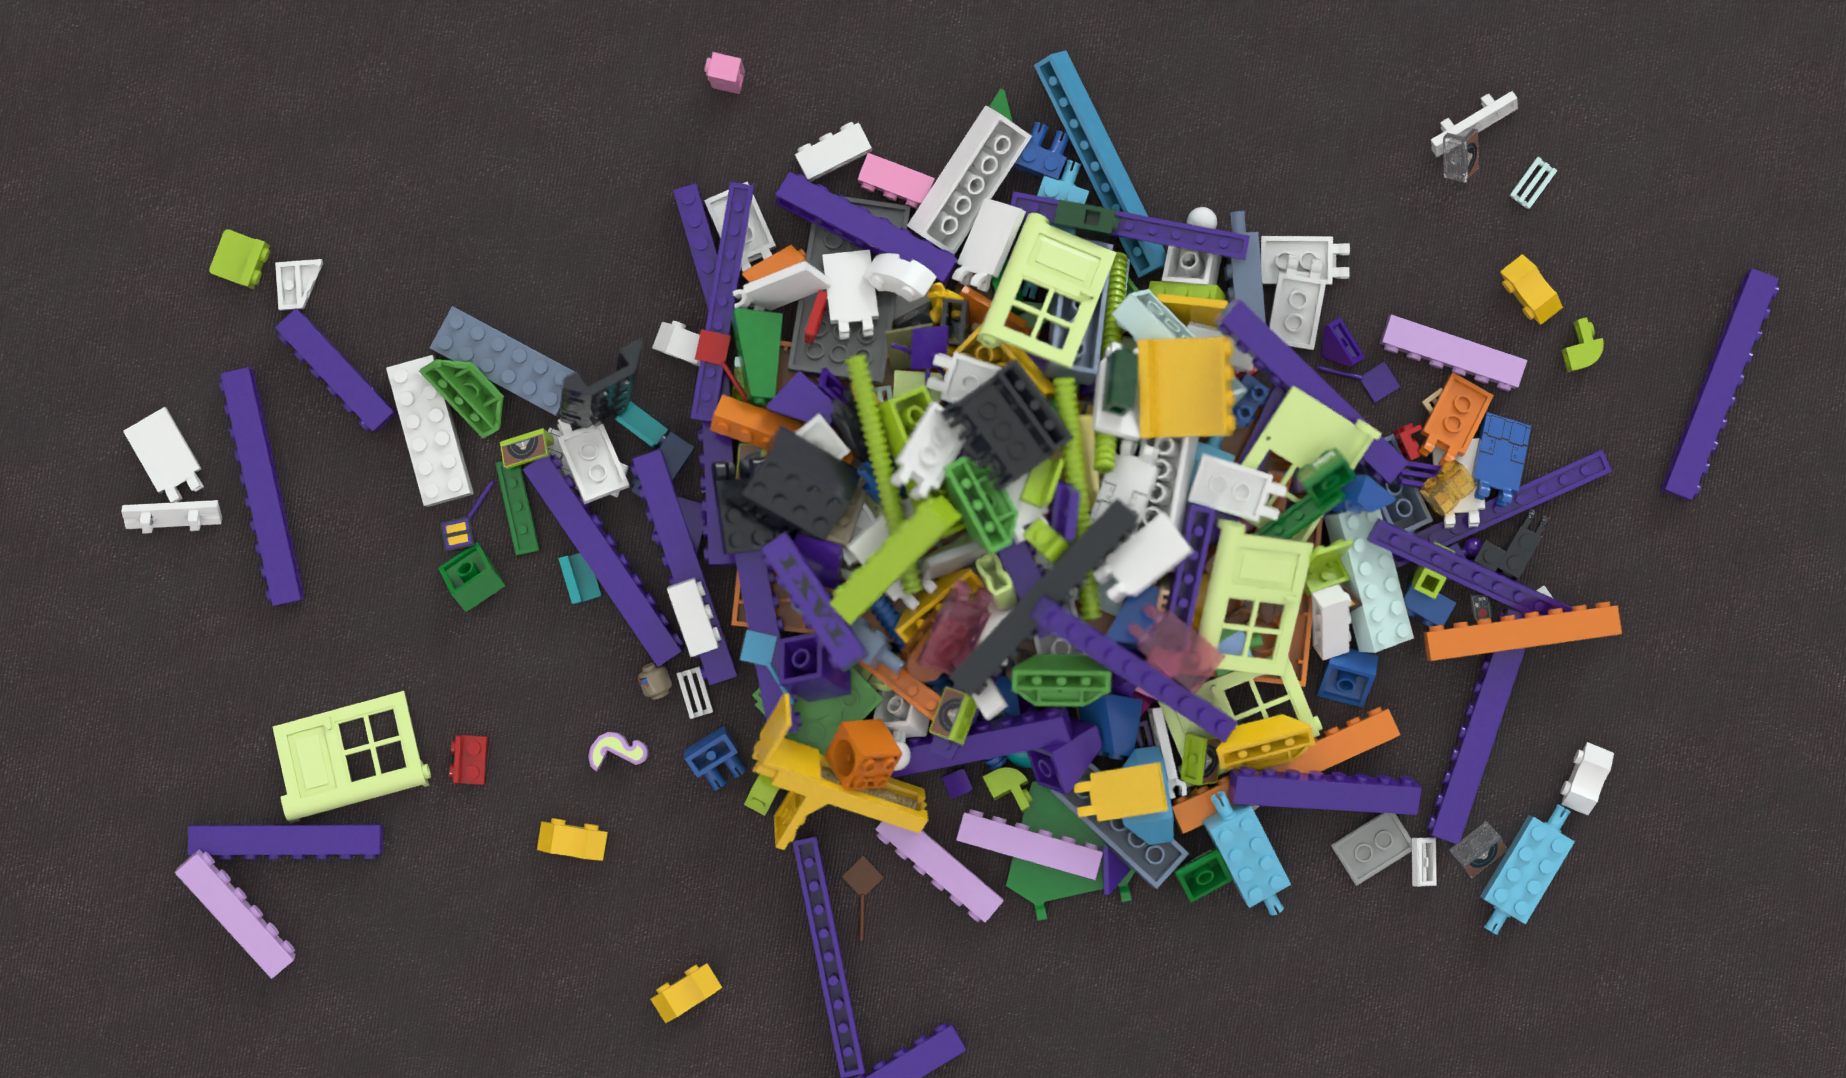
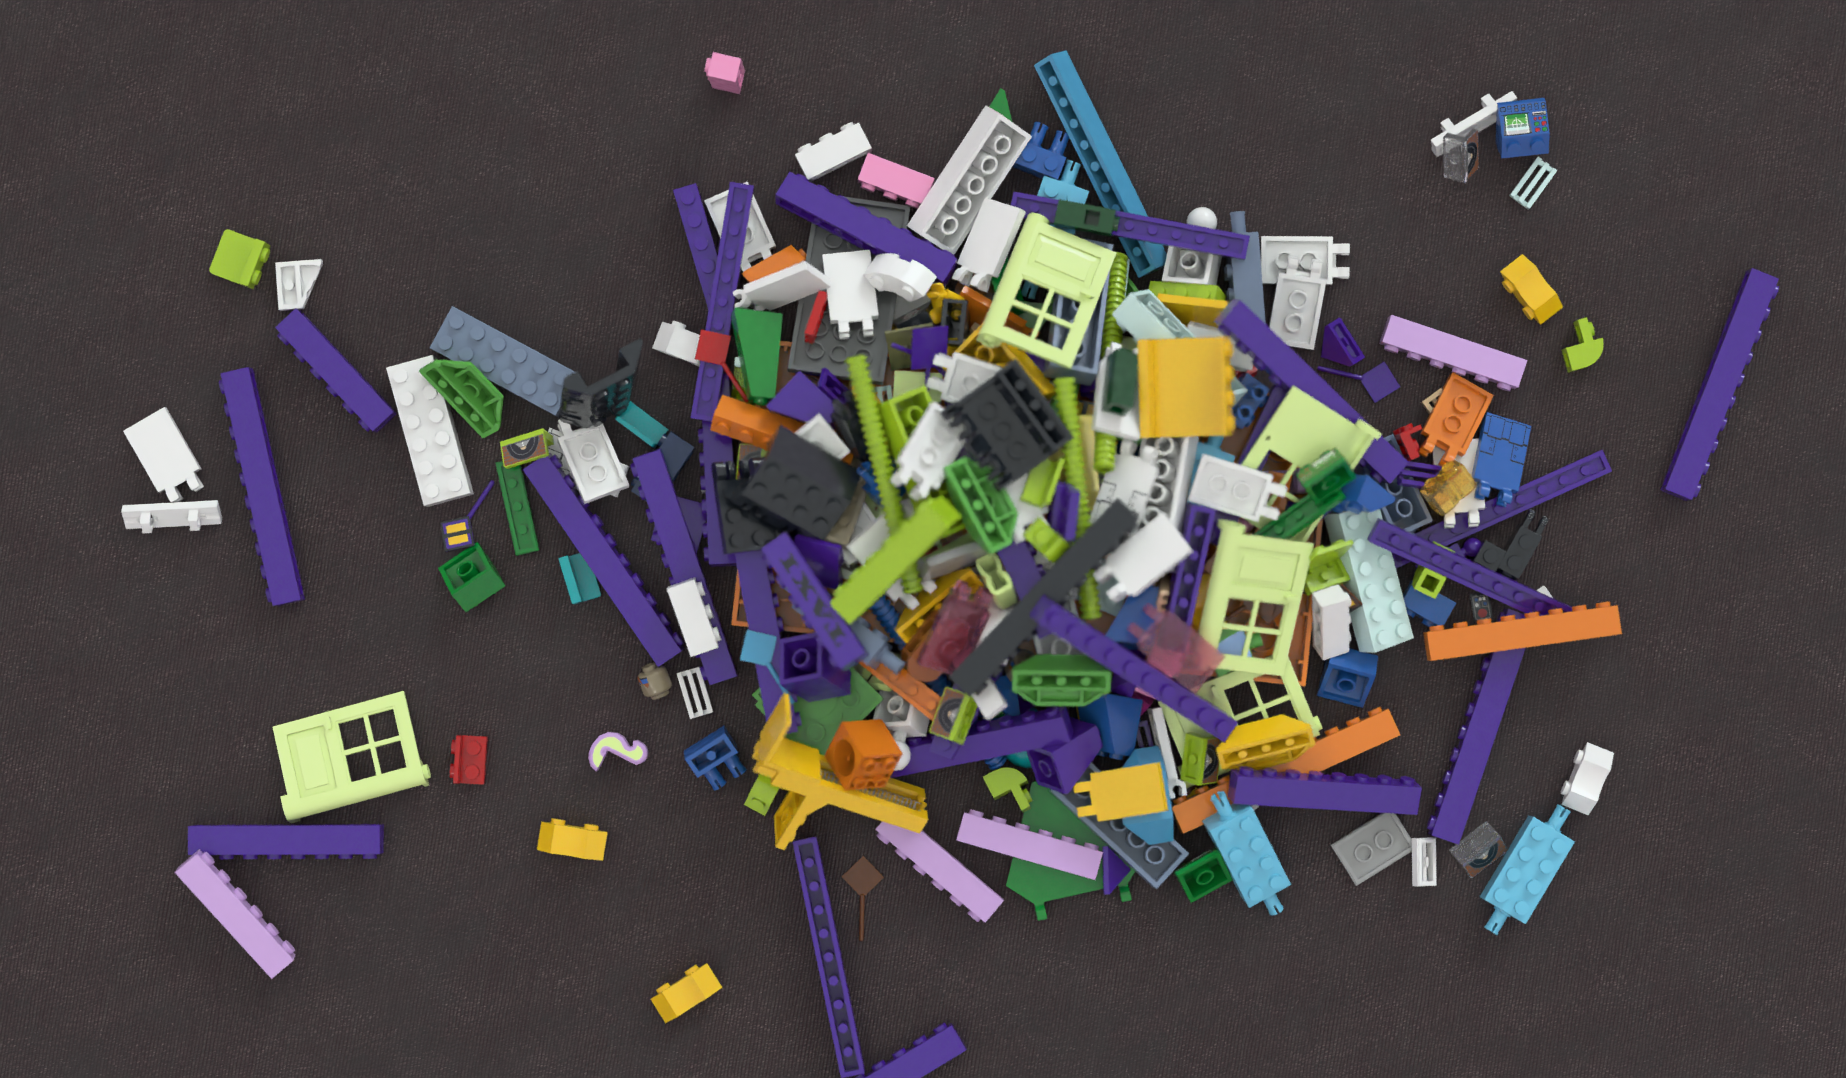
dark purple slope [942,768,973,799] -> none
none -> blue slope [1496,98,1550,158]

